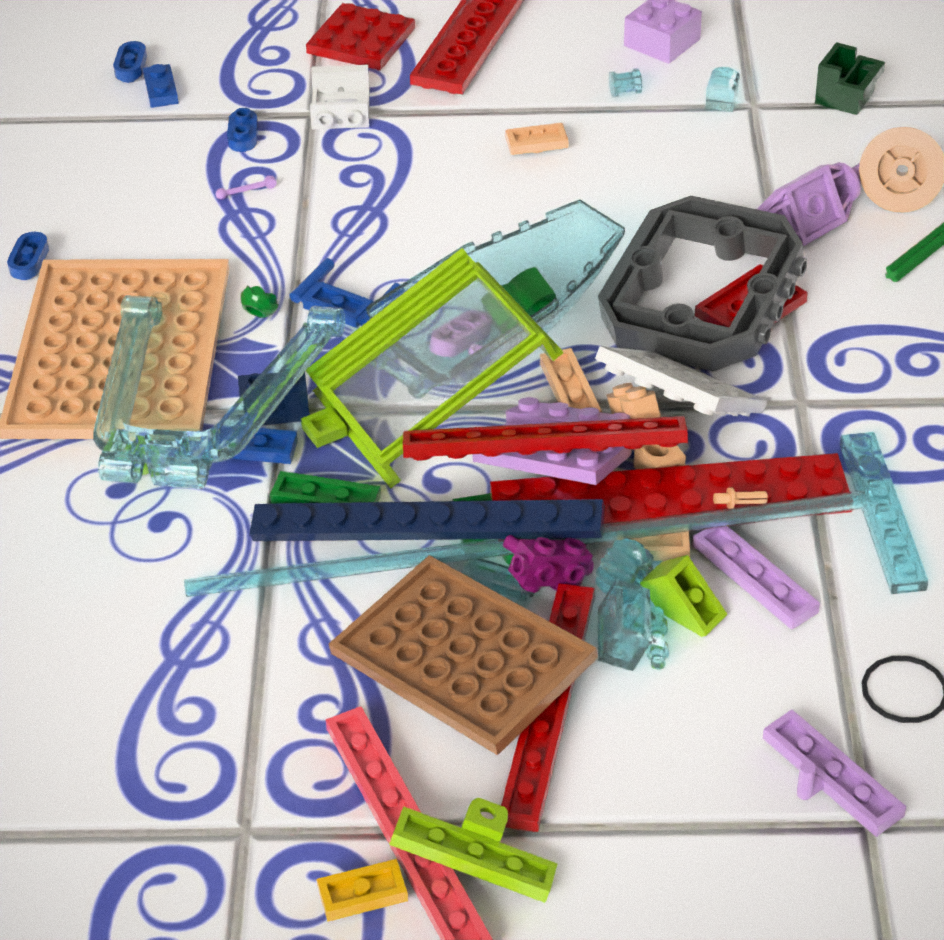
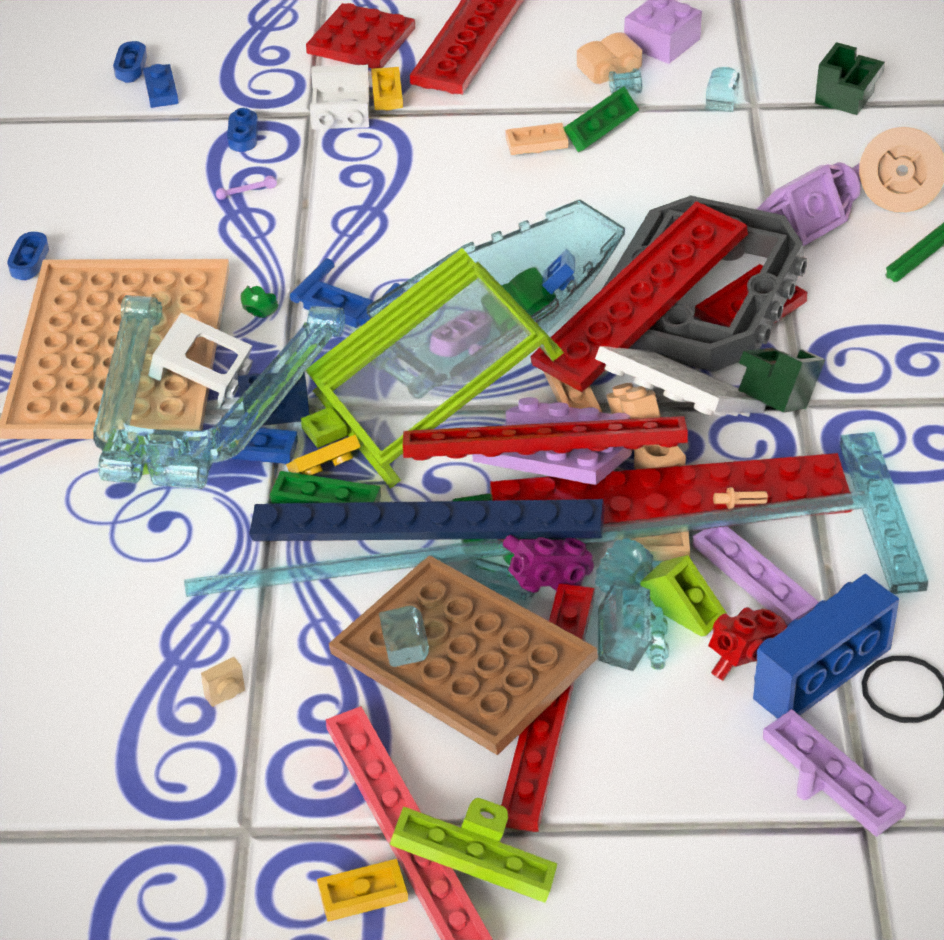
none -> white window [148,313,253,409]
none -> tan plate [201,657,245,707]
none -> yellow plate [286,434,361,476]
none -> yellow plate [371,67,403,111]
none -> clear light blue piece [379,606,429,667]
none -> red plate [530,201,748,392]
none -> blue plate [542,249,575,294]
none -> green plate [563,86,639,152]
none -> light nougat brick [577,32,642,84]
none -> red brick [708,607,787,681]
none -> dark green plate [738,348,825,413]
none -> blue brick [753,573,899,719]

